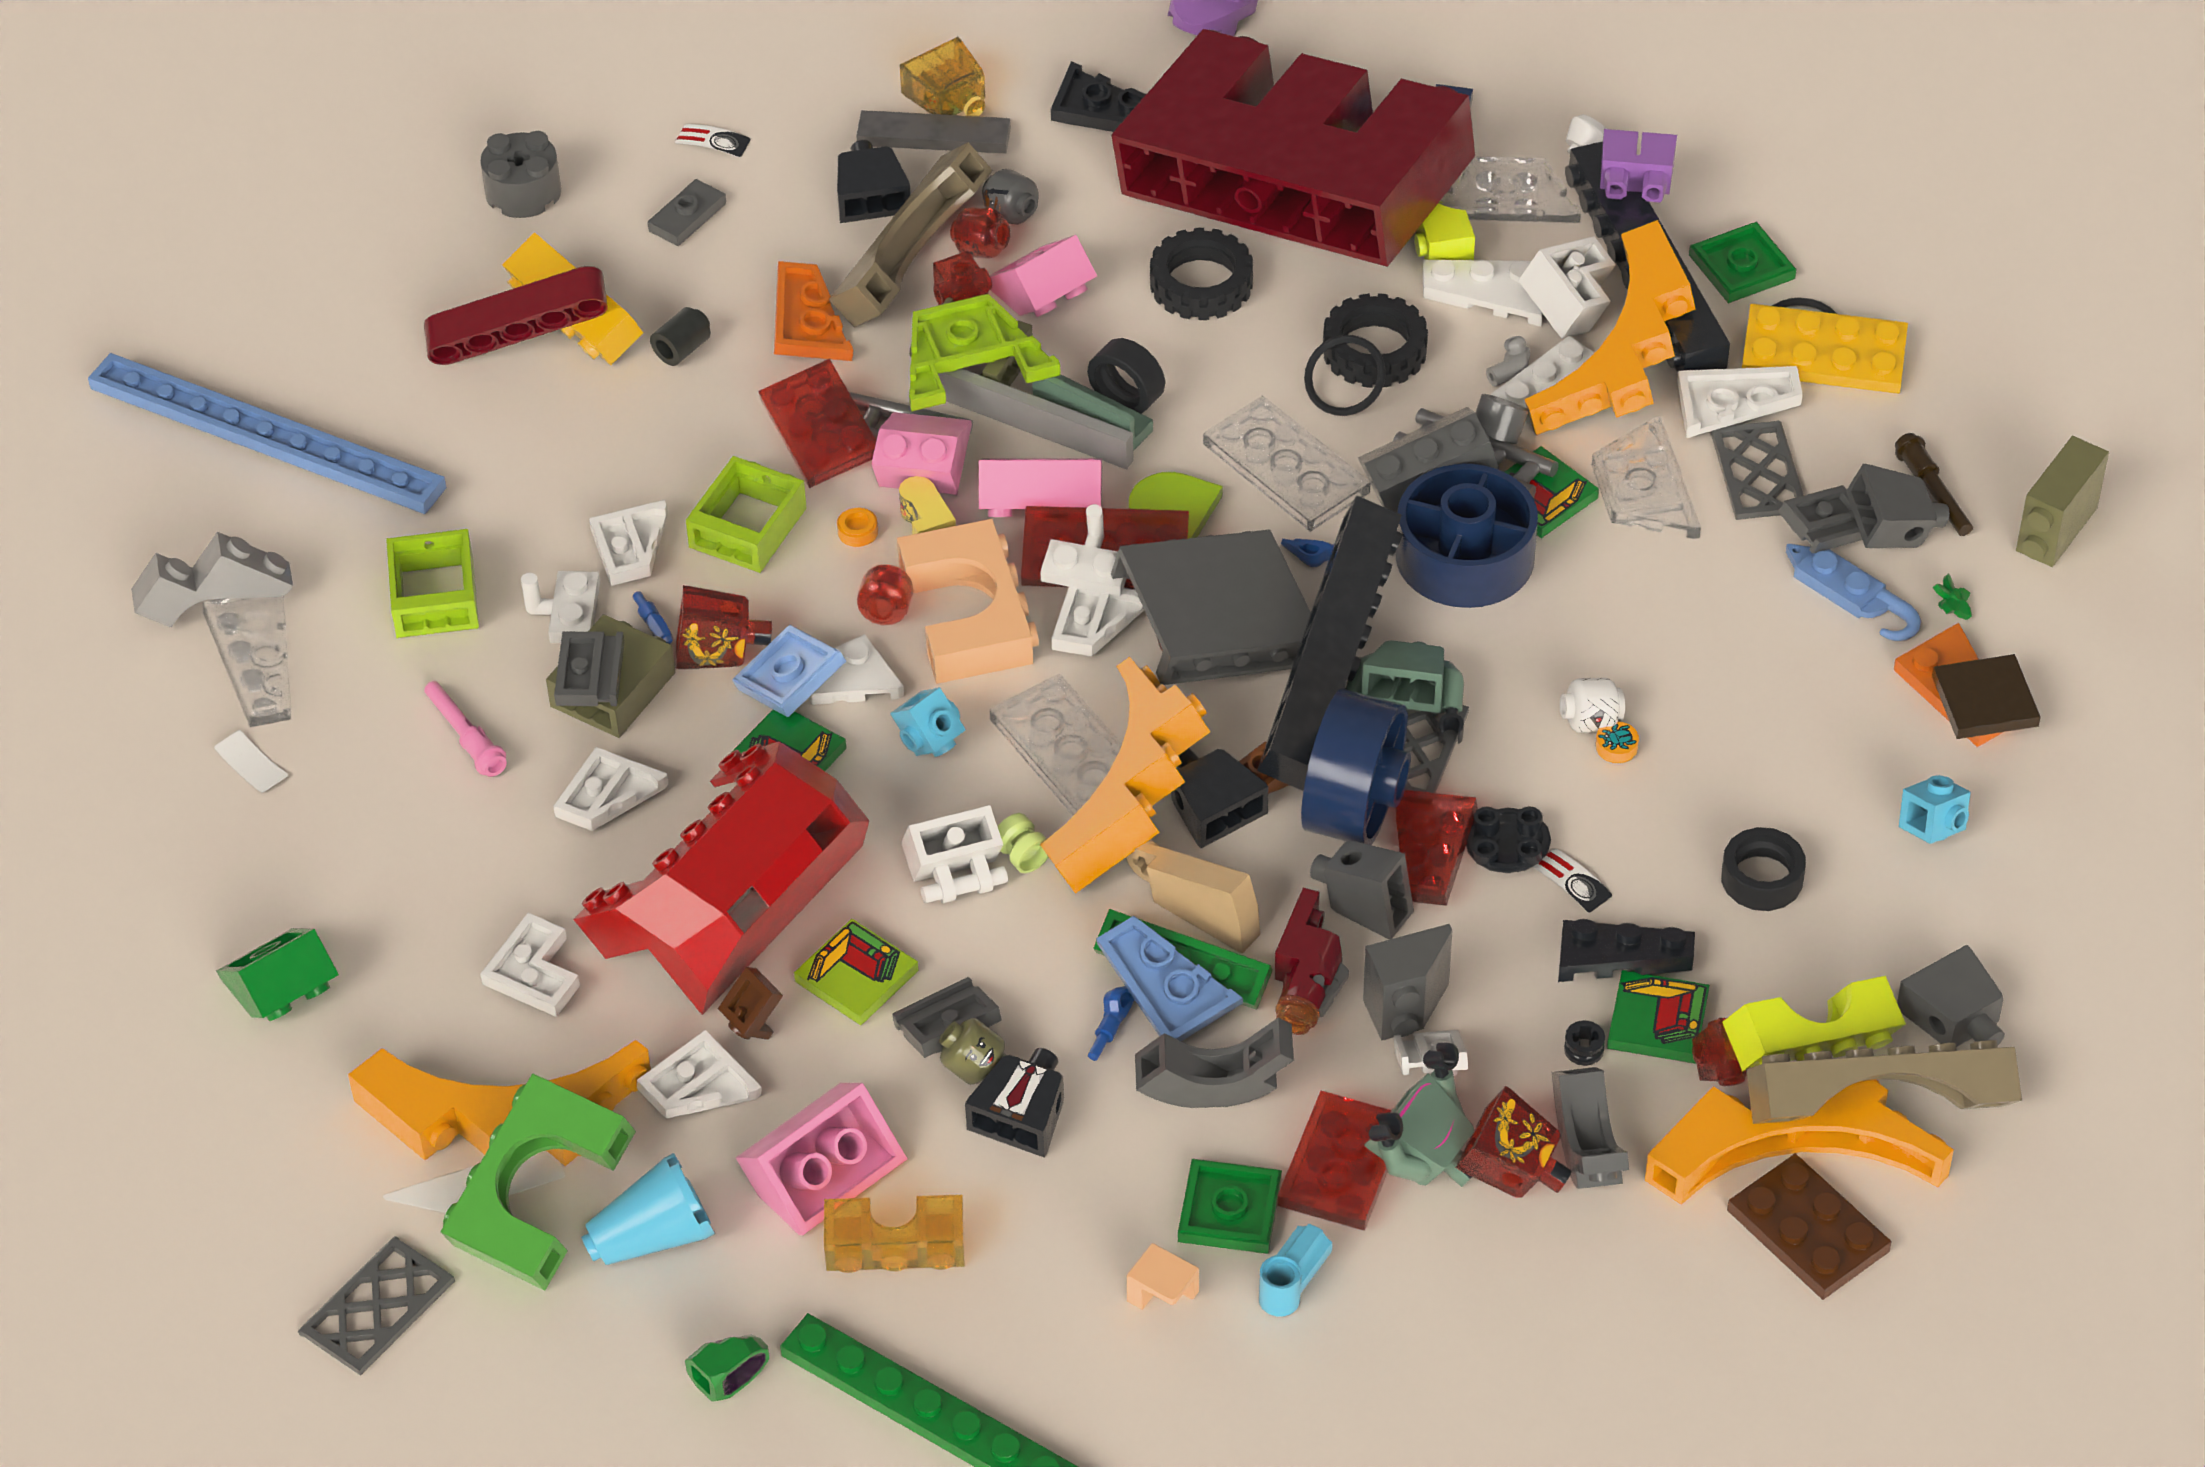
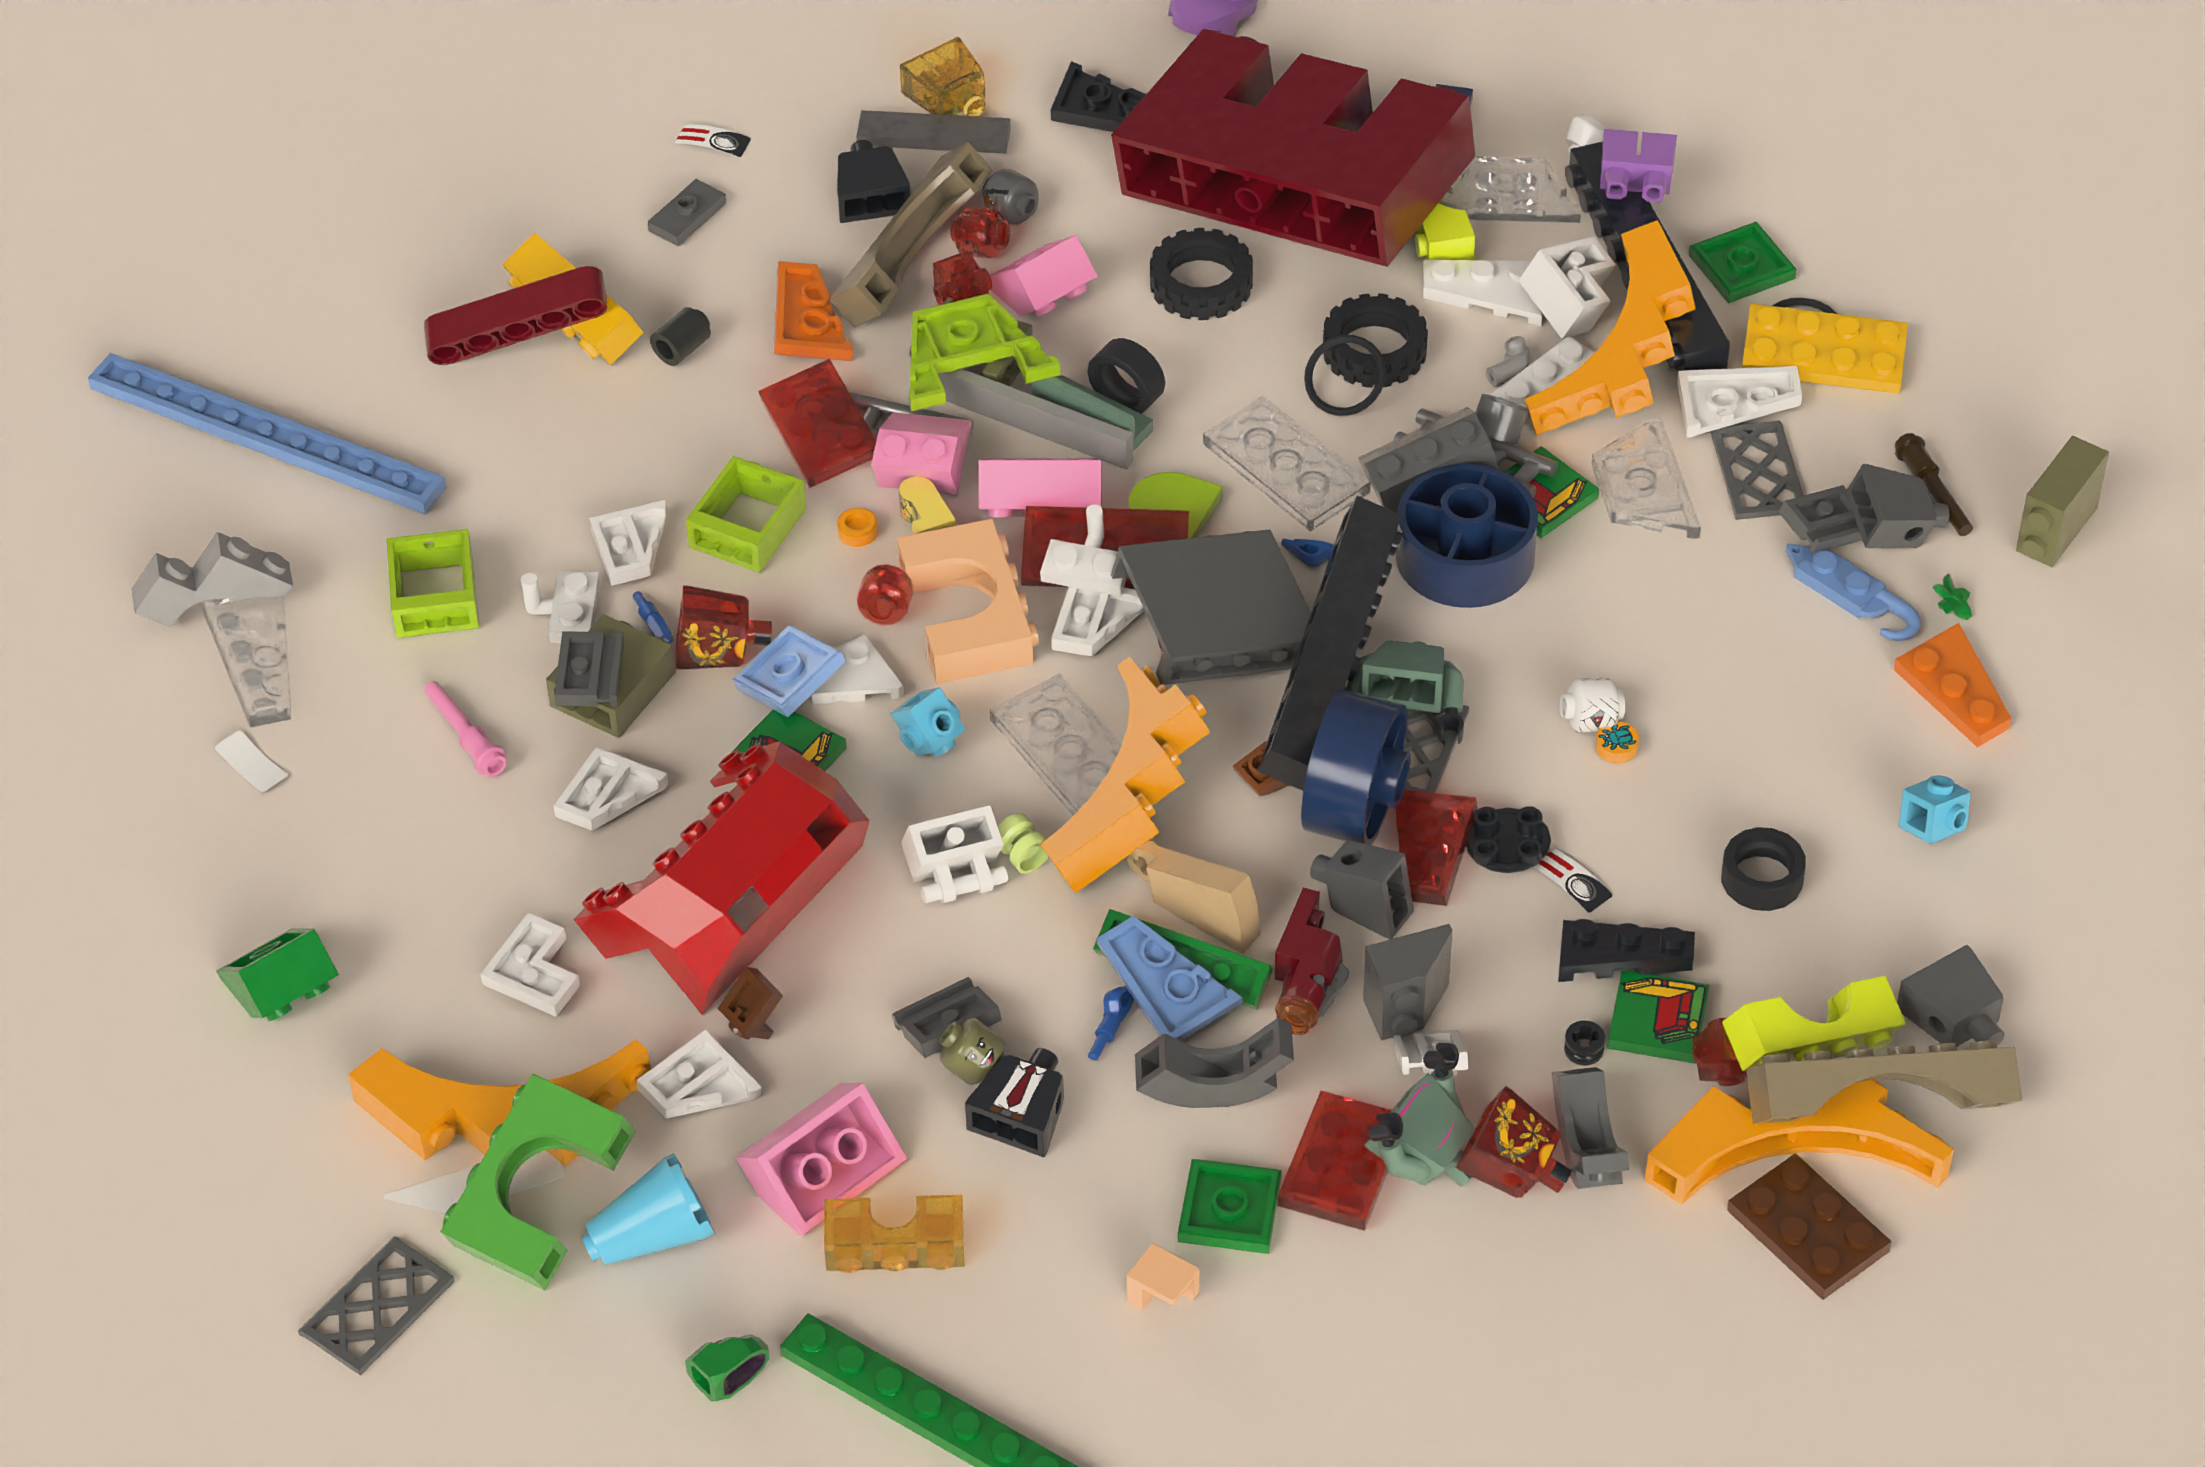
dark grey brick [480,131,561,218] -> none
tile [794,919,919,1025] -> none
black torso [1171,748,1268,848] -> none
medium azure piece [1259,1224,1333,1317] -> none
dark brown tile [1932,654,2041,739] -> none

